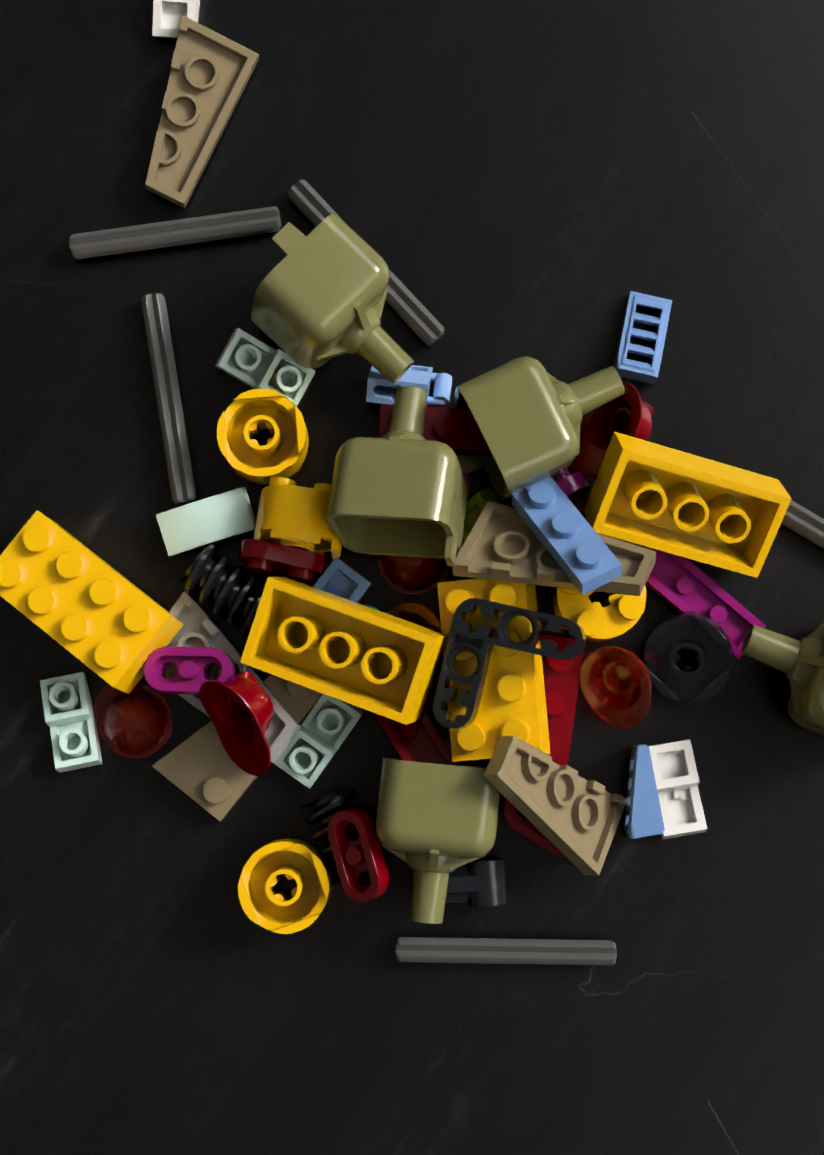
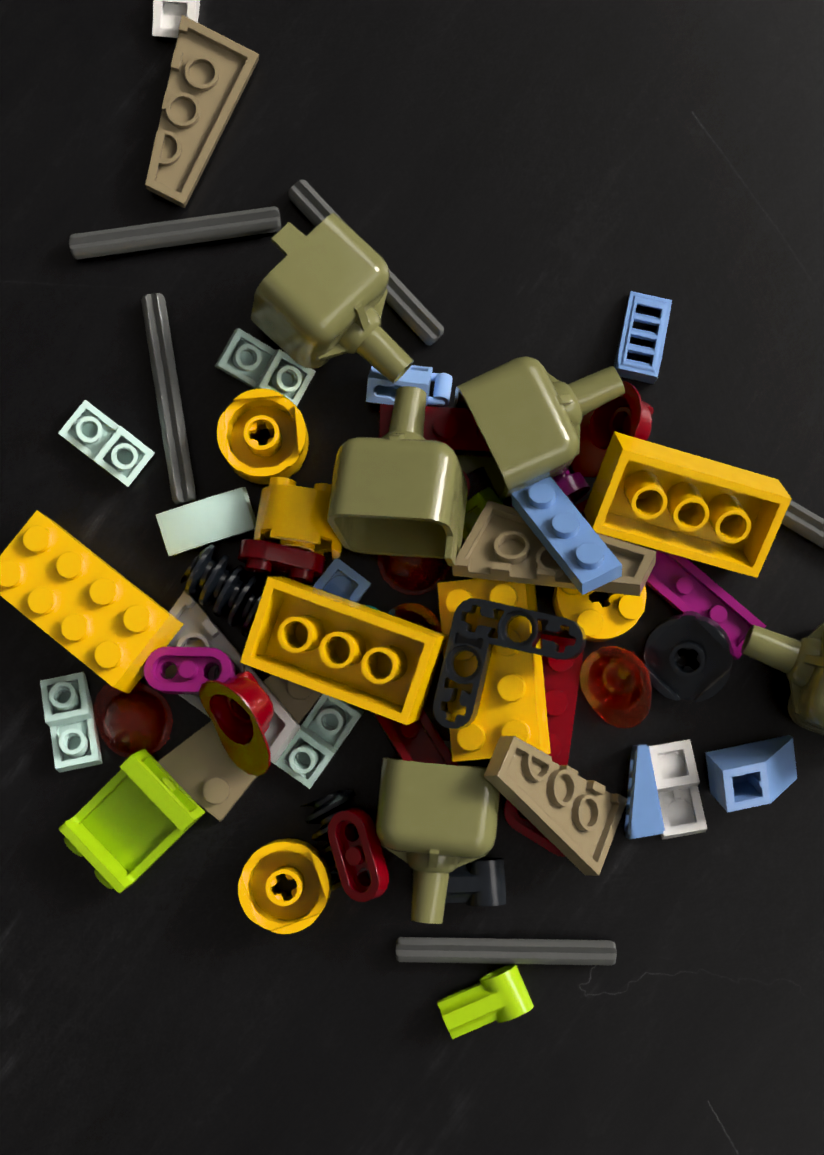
none -> light aqua slope [58,400,155,487]
none -> lime panel [59,749,206,893]
none -> lime piece [437,964,534,1039]
none -> medium blue slope [705,735,797,813]

